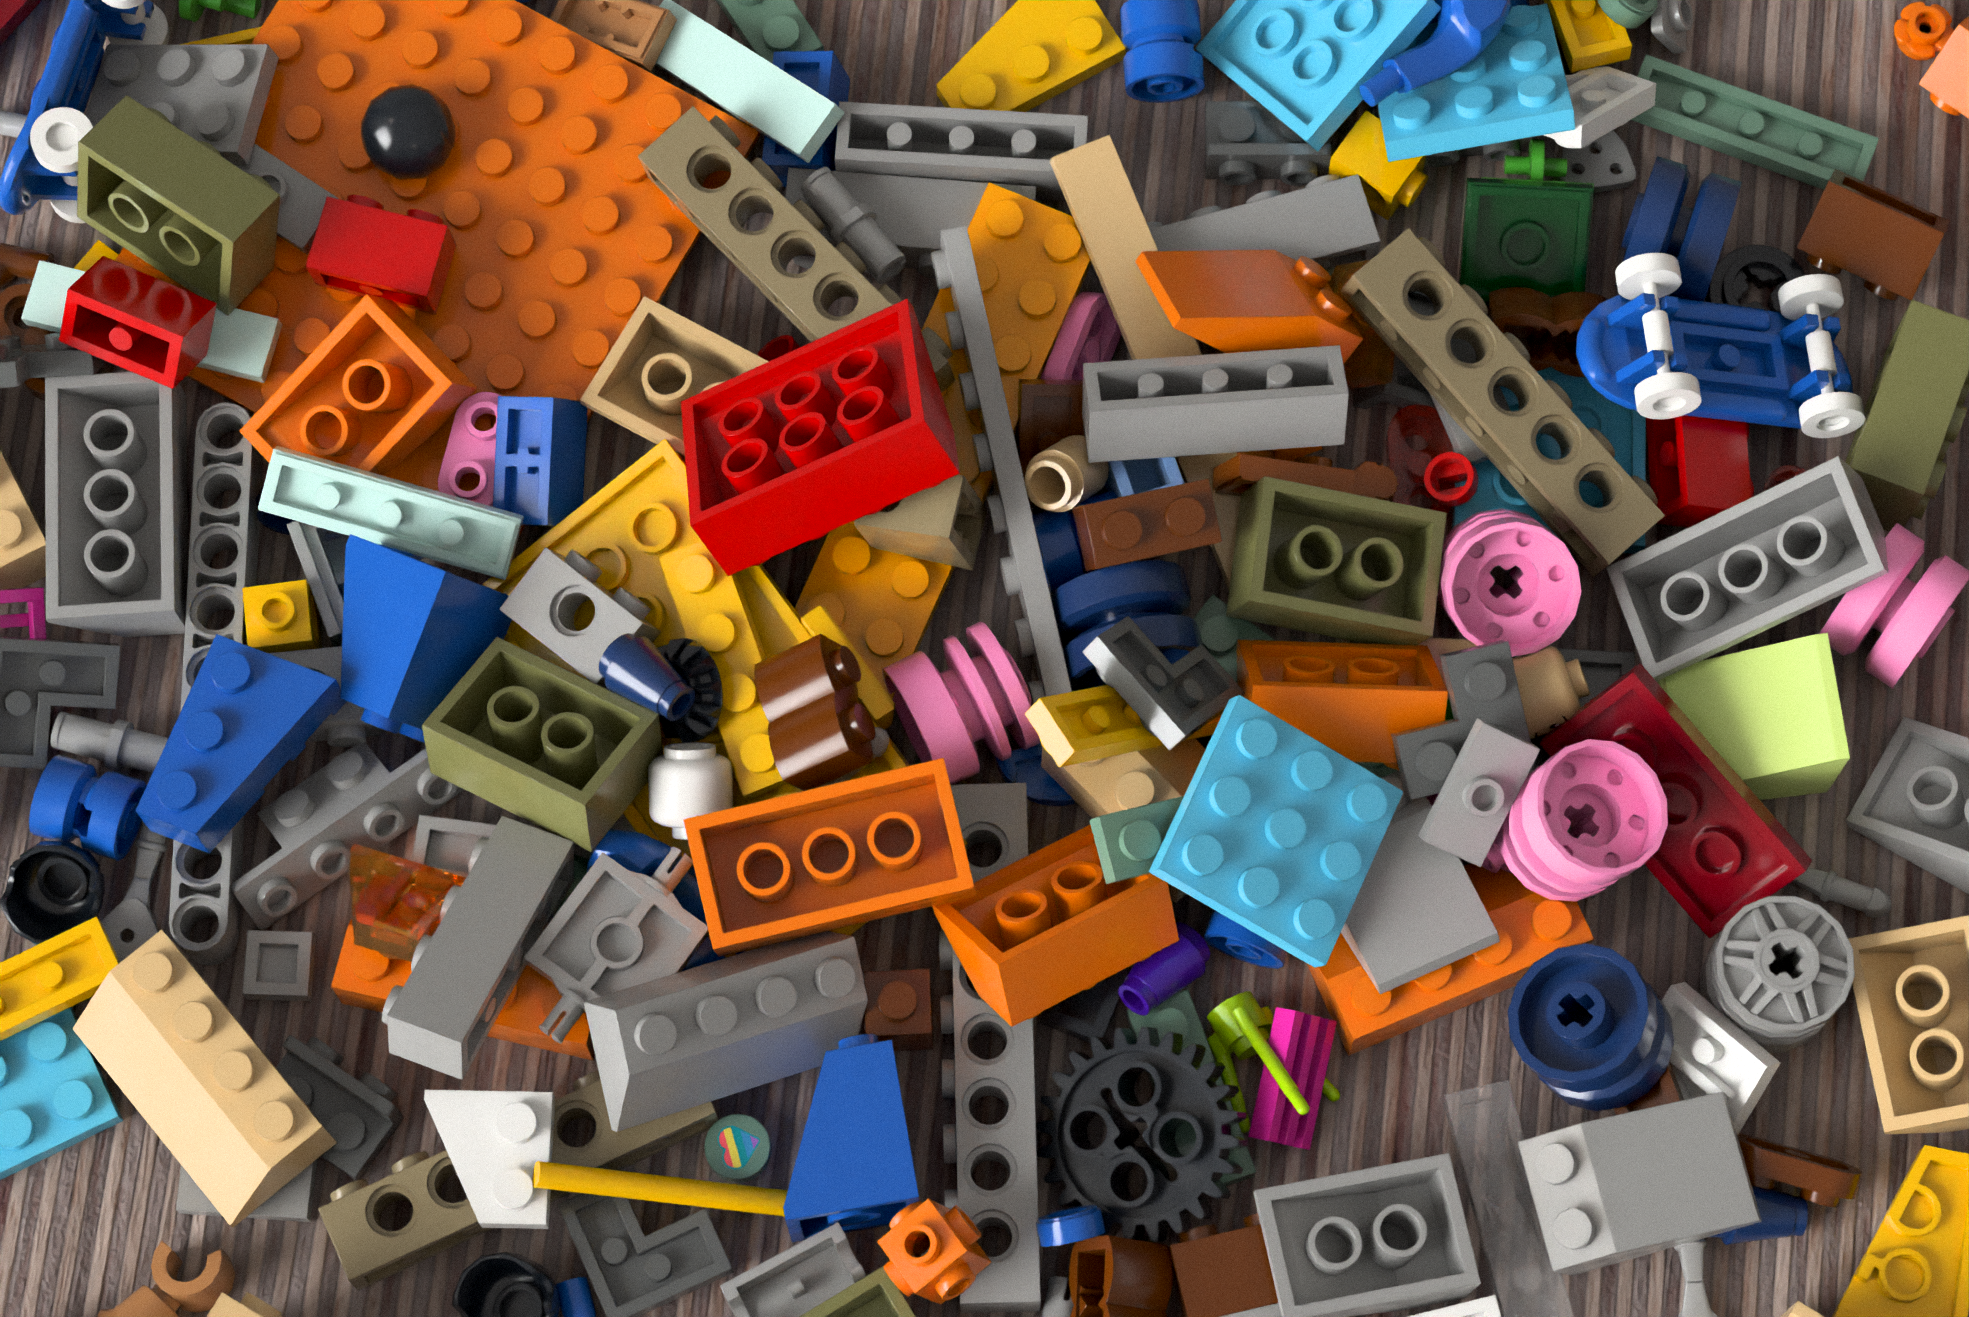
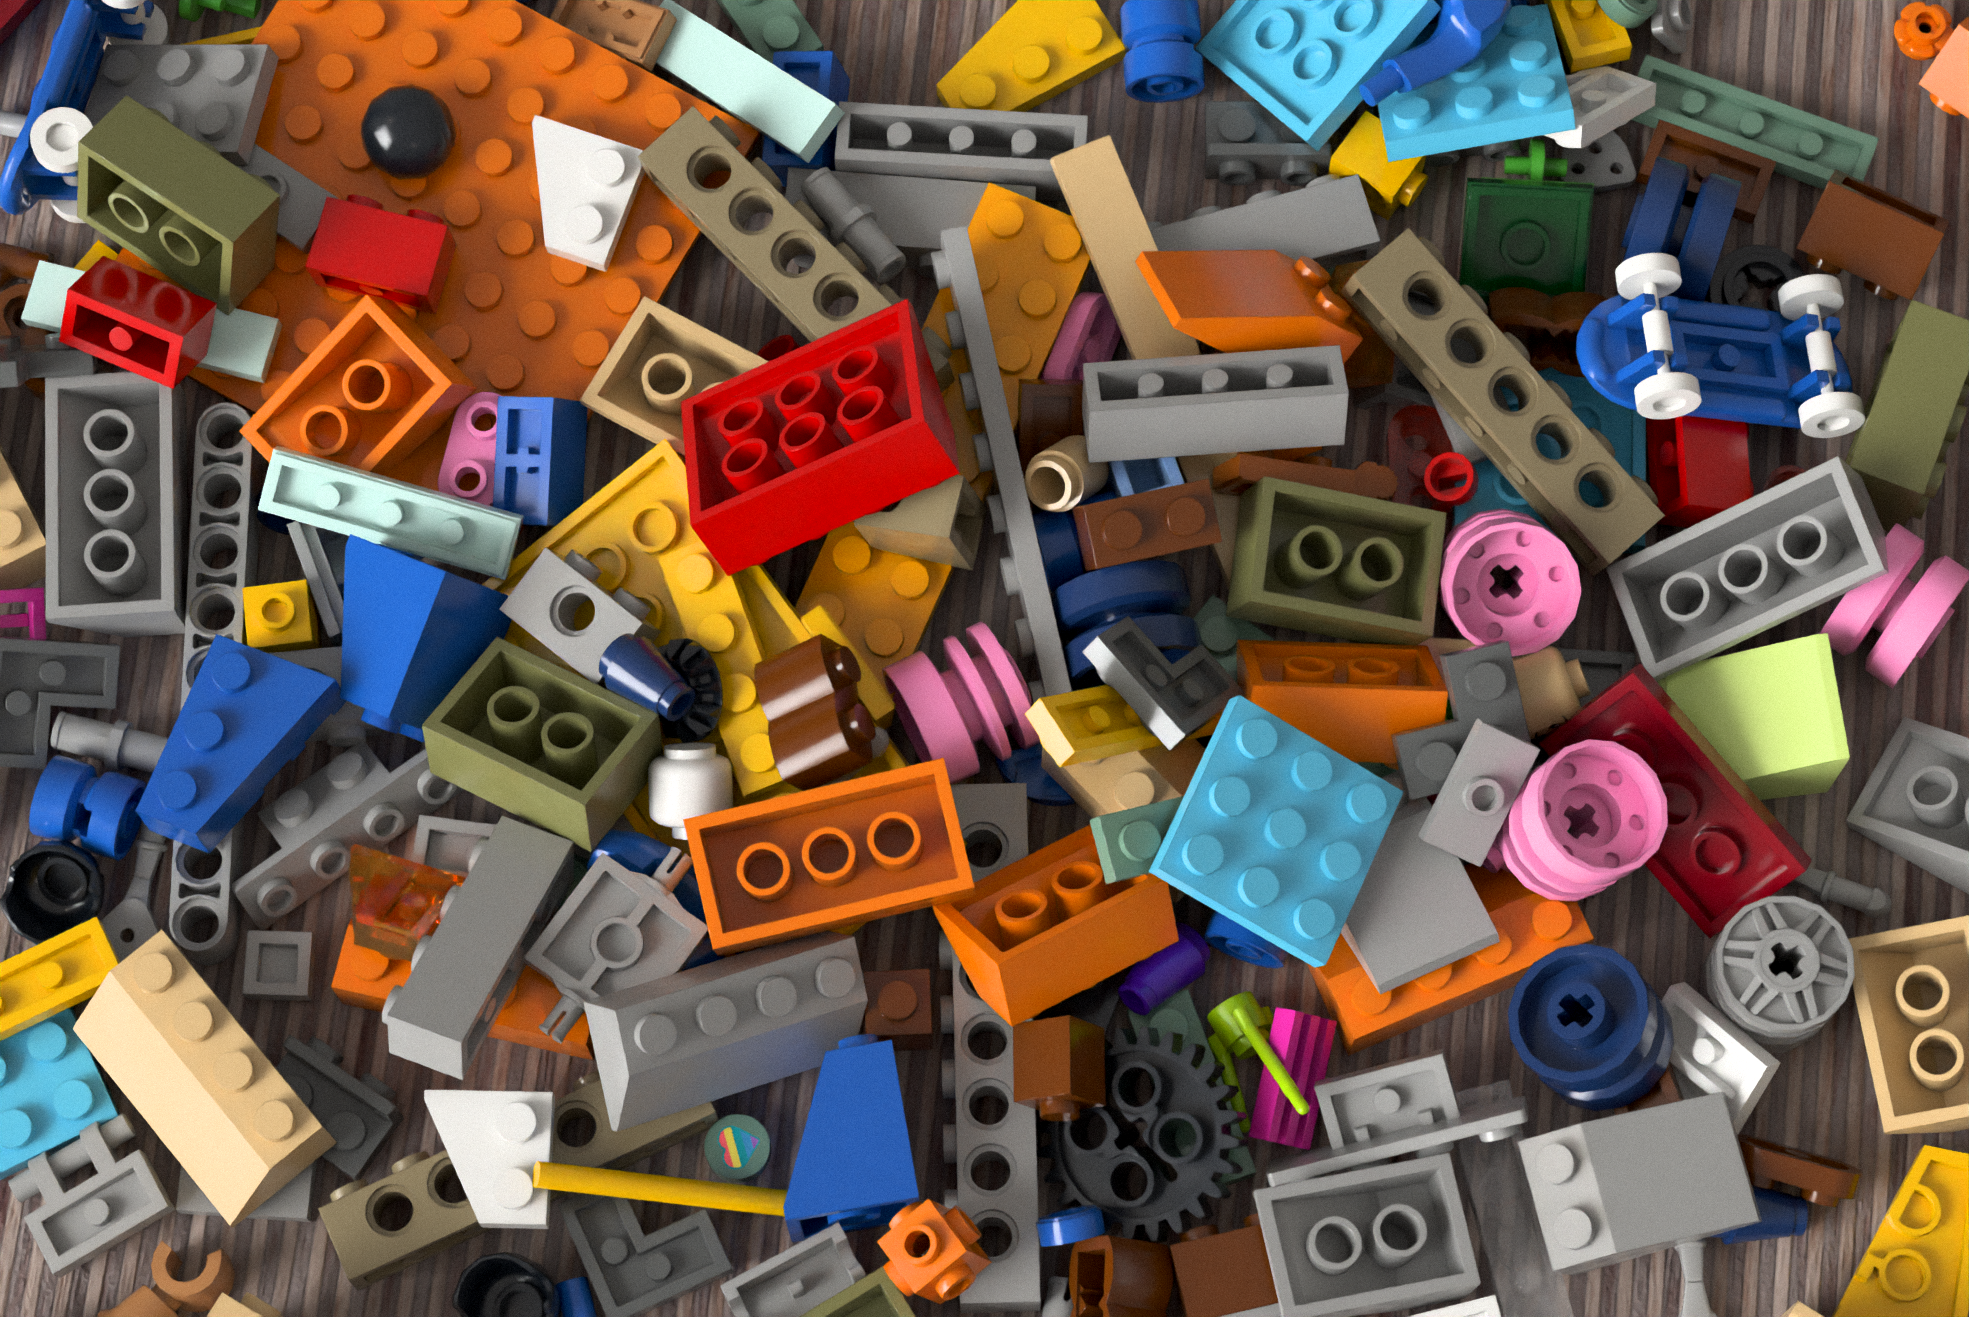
none -> light grey plate [8,1113,176,1277]
none -> white wing [532,115,645,272]
none -> reddish brown brick [1013,1015,1106,1121]
none -> light grey bracket [1266,1049,1529,1187]
none -> reddish brown plate [1636,120,1776,224]

